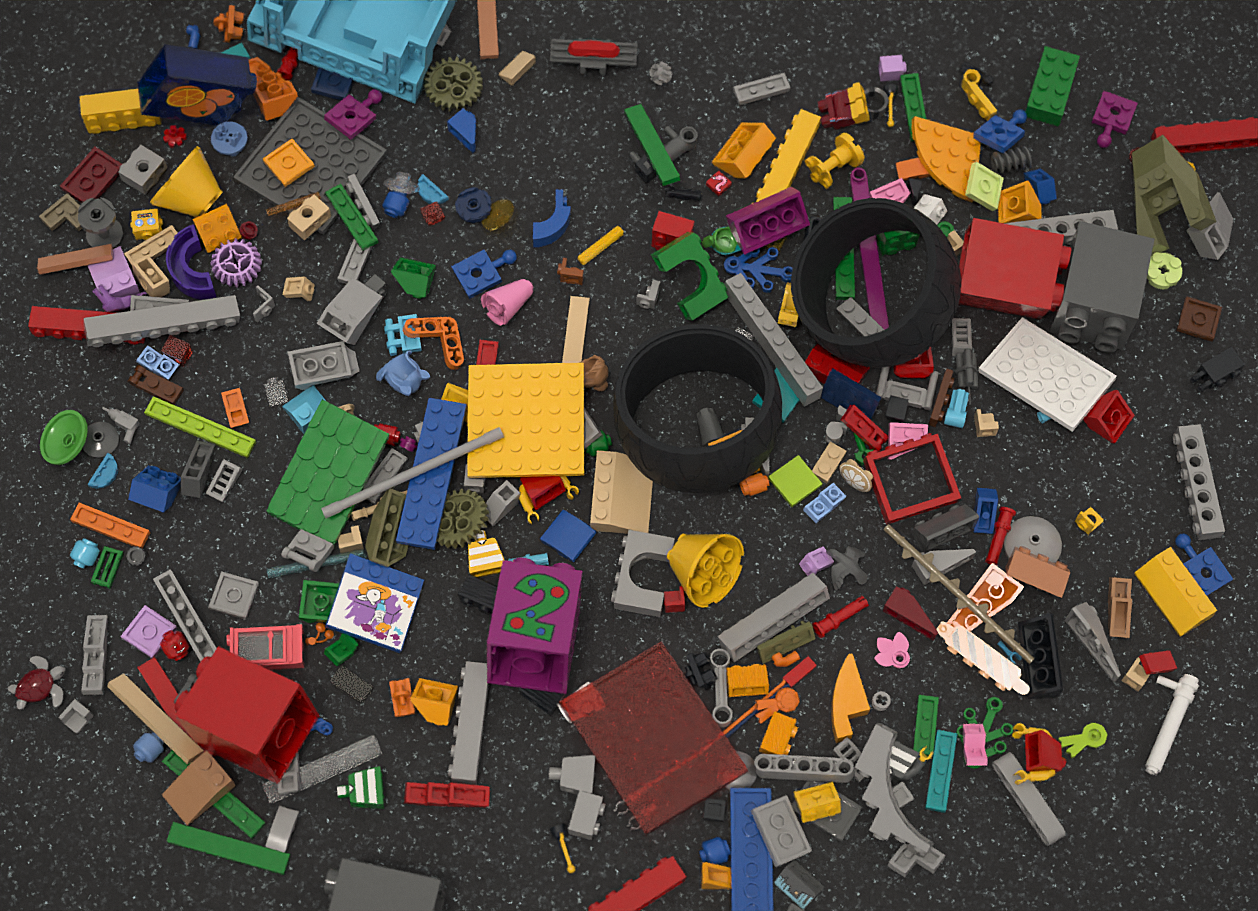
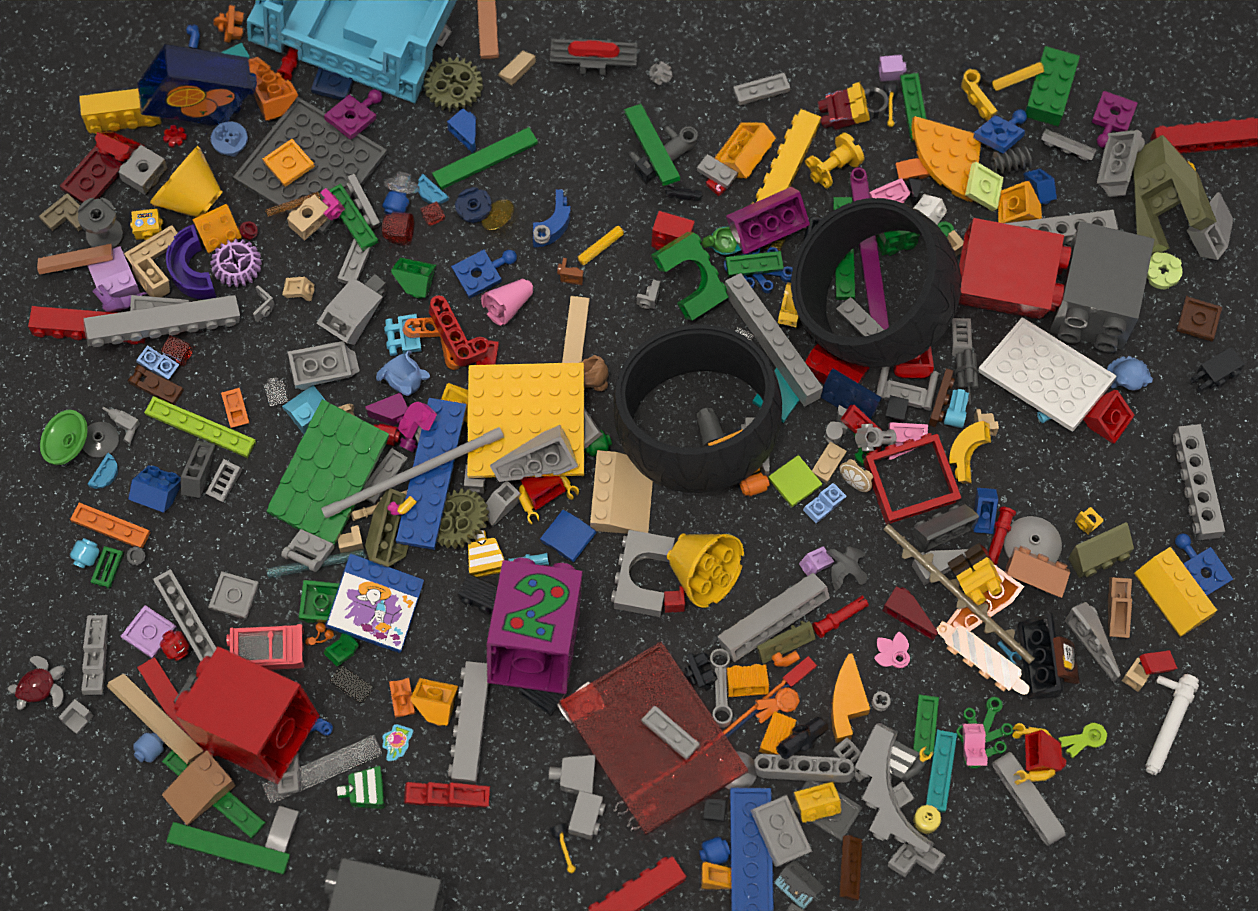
none -> red slope [95,131,145,162]
none -> dark pink bracket [320,188,345,220]
none -> magenta slope [365,393,408,426]
none -> clear red piece [382,211,414,245]
none -> sticker [383,724,413,761]
none -> yellow arm [387,496,417,516]
none -> dark pink plate [398,402,437,439]
none -> red beam [429,295,489,367]
none -> green tile [432,127,538,190]
none -> light grey wedge [490,425,578,482]
none -> light grey bush [533,225,550,244]
none -> light grey tile [641,706,700,760]
none -> light grey plate [697,154,738,189]
none -> green plate [725,251,784,277]
none -> black piece [776,717,828,759]
none -> reddish brown plate [840,835,862,901]
none -> light grey connector [855,424,897,451]
none -> light yellow head [913,805,941,834]
none -> yellow hips [948,543,1002,605]
none -> yellow arch [949,421,991,484]
none -> yellow axle [992,62,1044,91]
none -> light grey plate [1041,129,1097,160]
none -> copper slope [1053,636,1080,684]
none -> olive slope [1068,522,1134,578]
none -> light grey slope [1097,130,1145,197]
none -> medium blue hair [1106,356,1153,390]

